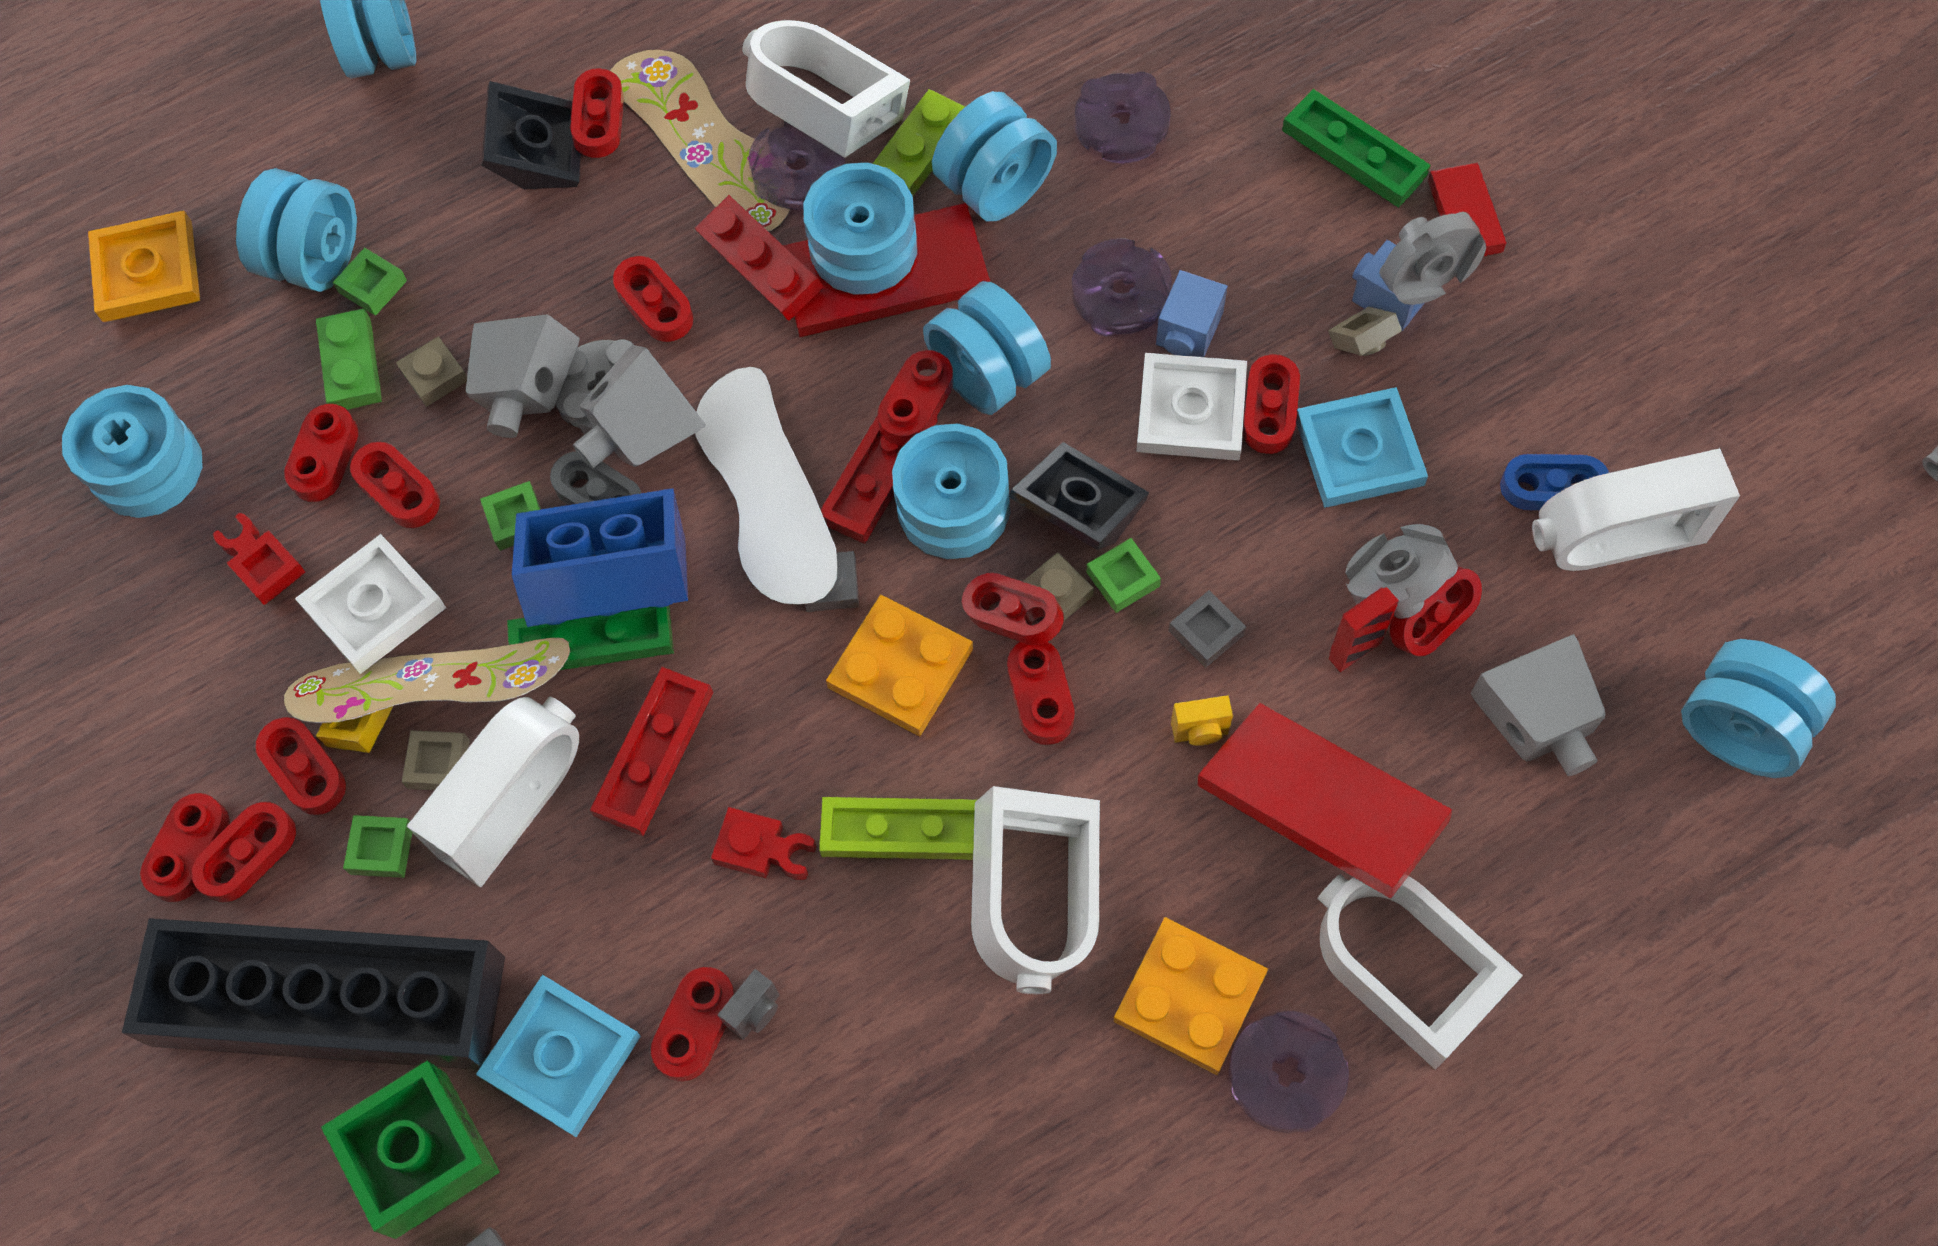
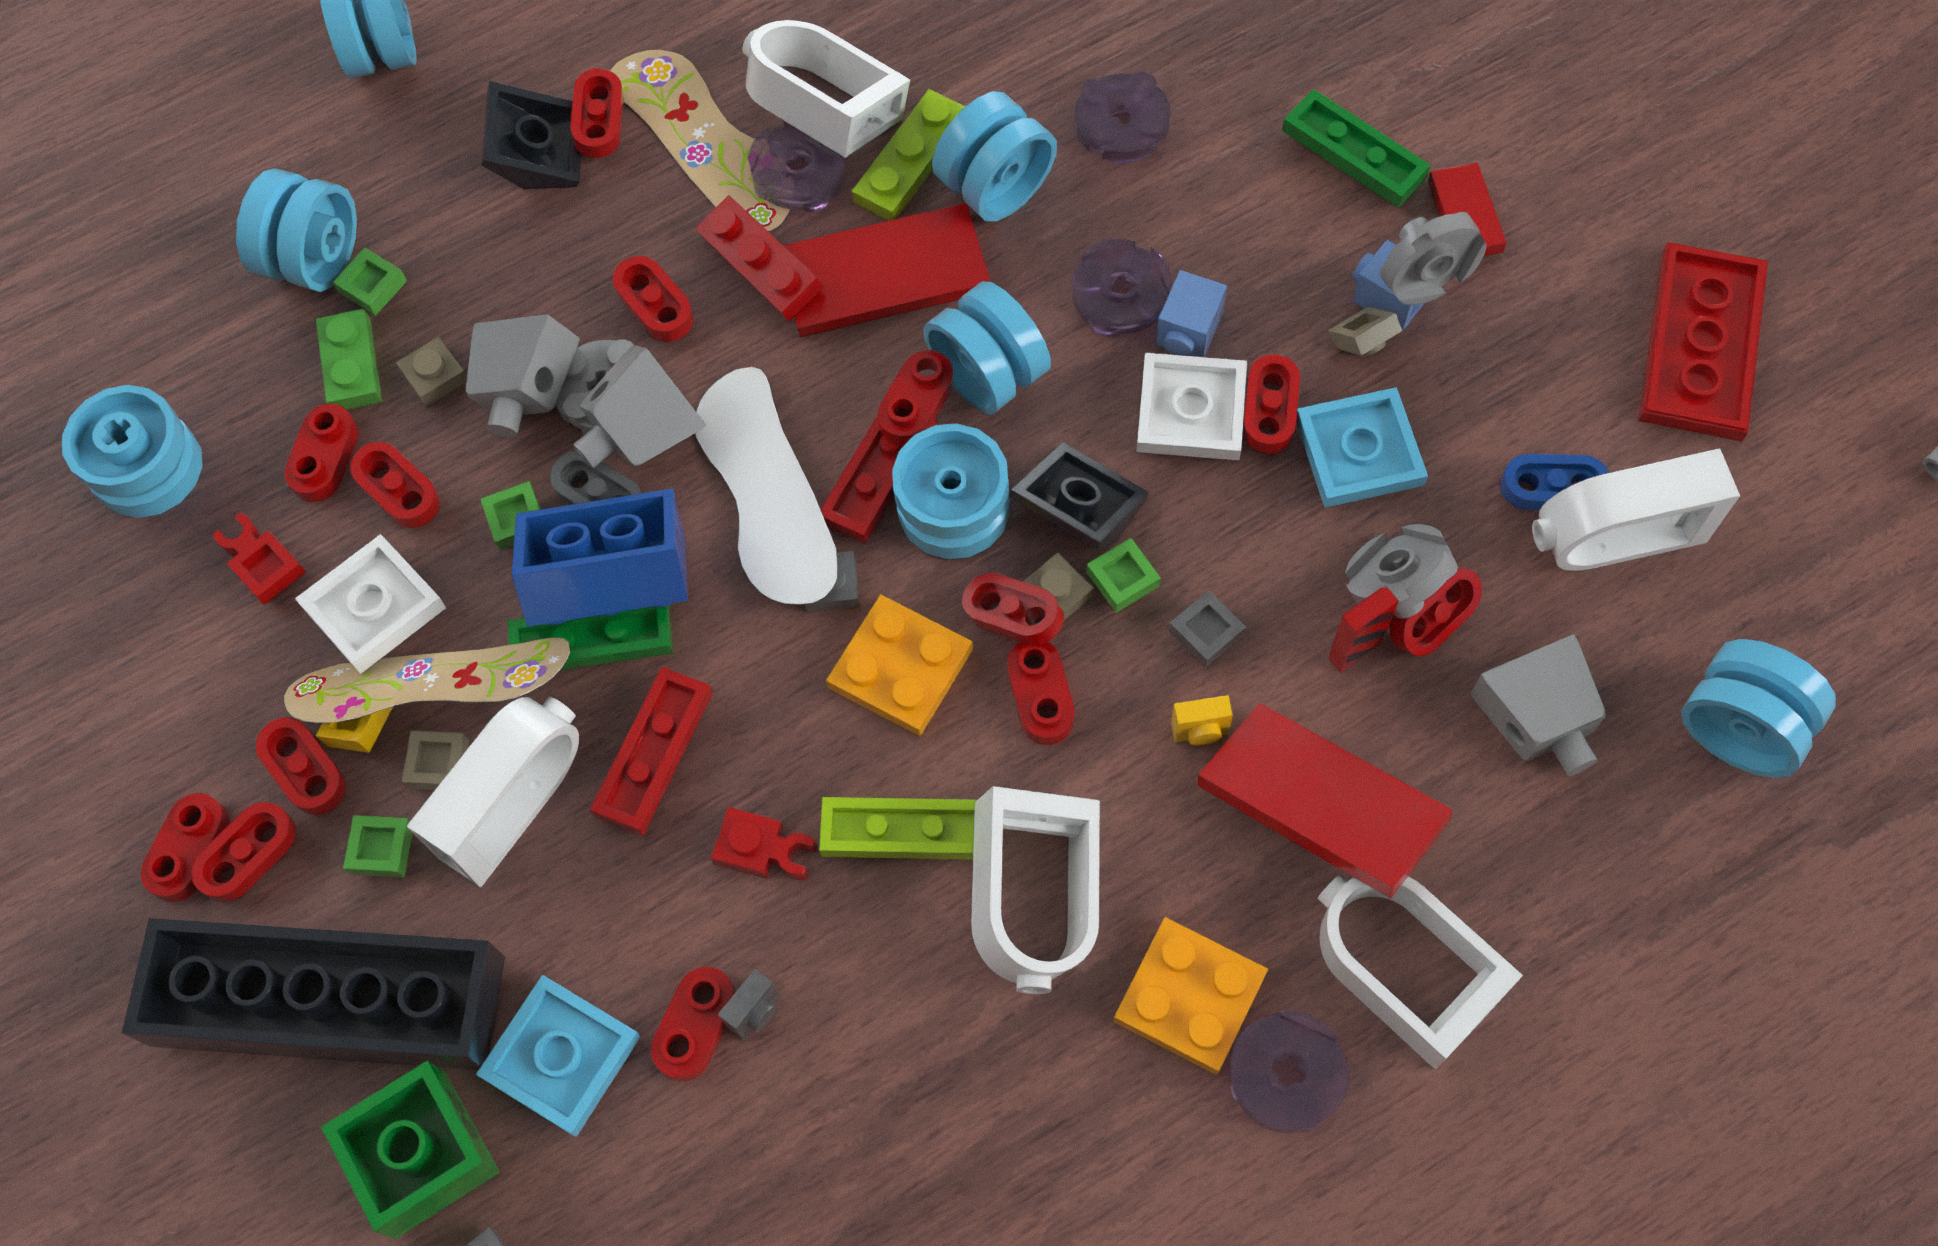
light orange plate [88,211,200,322] -> none
medium azure wheel [803,162,917,294] -> none
none -> red tile [1638,242,1768,441]

